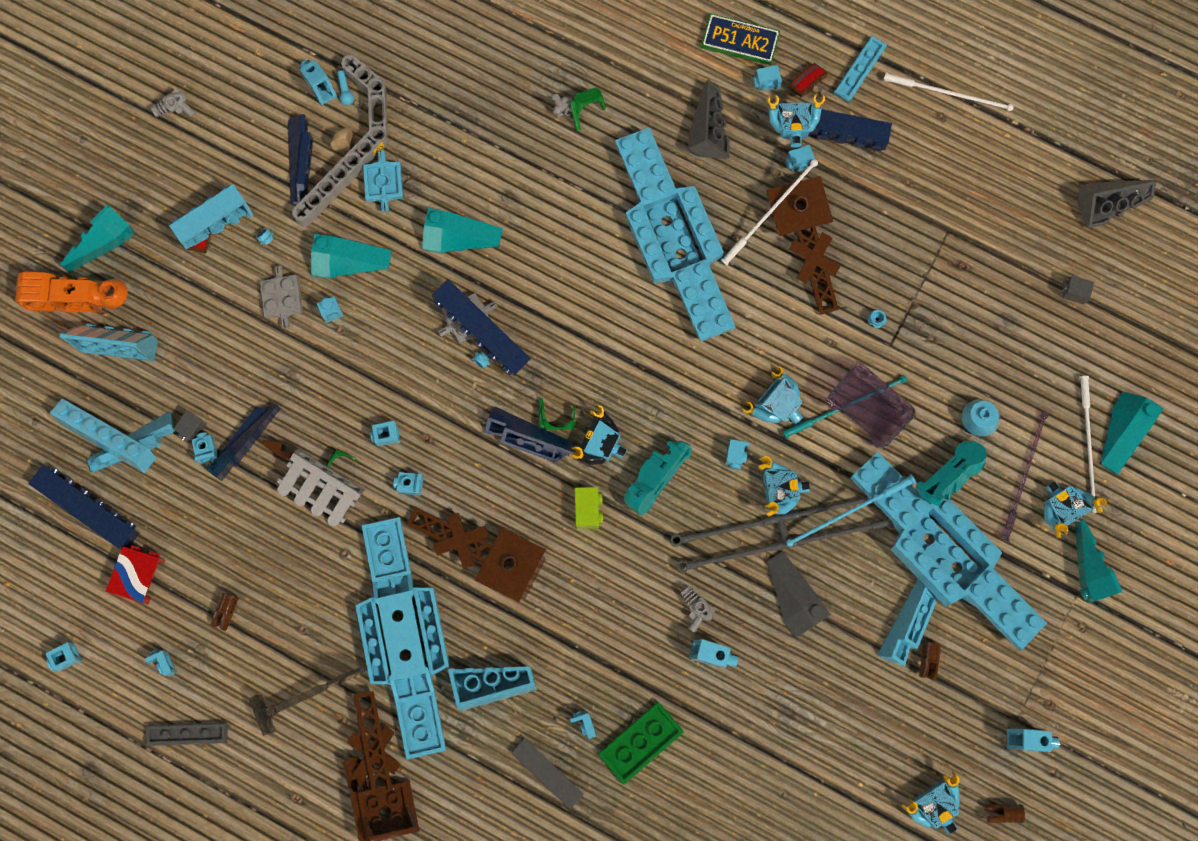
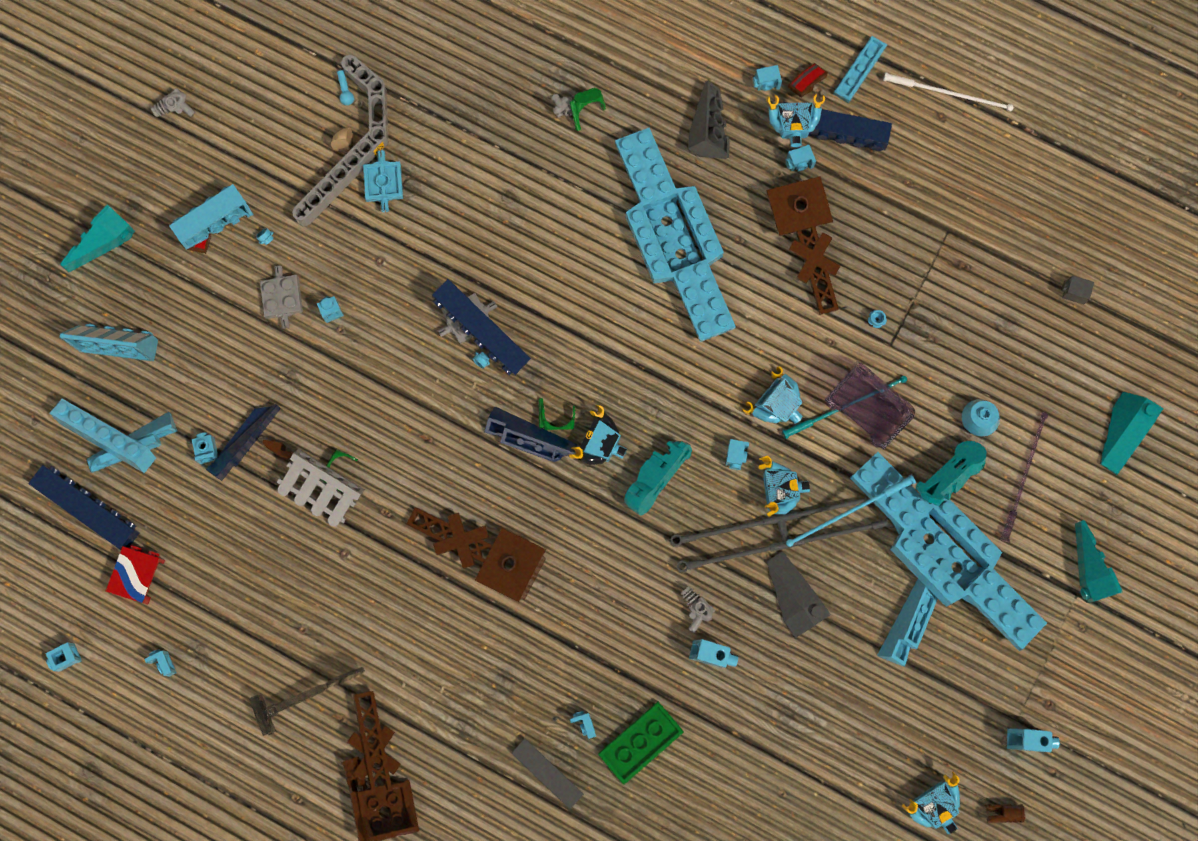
orange brick [15,271,128,313] -> none
dark grey tile [146,723,228,746] -> none
dark grey brick [173,410,207,443] -> none
reddish brown hinge [211,592,239,631] -> none
dark blue wedge [287,114,314,205] -> none
medium azure torso [300,60,337,105] -> none
teal wedge [311,234,392,279] -> none
medium azure piece [356,517,450,760] -> none
medium azure brick [370,421,401,447] -> none
medium azure brick [394,472,424,496] -> none
teal wedge [422,208,503,253] -> none
medium azure wedge [448,666,537,711] -> none
lime brick [575,487,603,529] -> none
tile [701,13,780,66] -> none
white piece [720,159,818,266] -> none
reddish brown hinge [919,642,942,680] -> none
torso [1044,481,1108,538] -> none
dark grey wedge [1078,180,1156,228] -> none
white piece [1079,376,1097,513] -> none

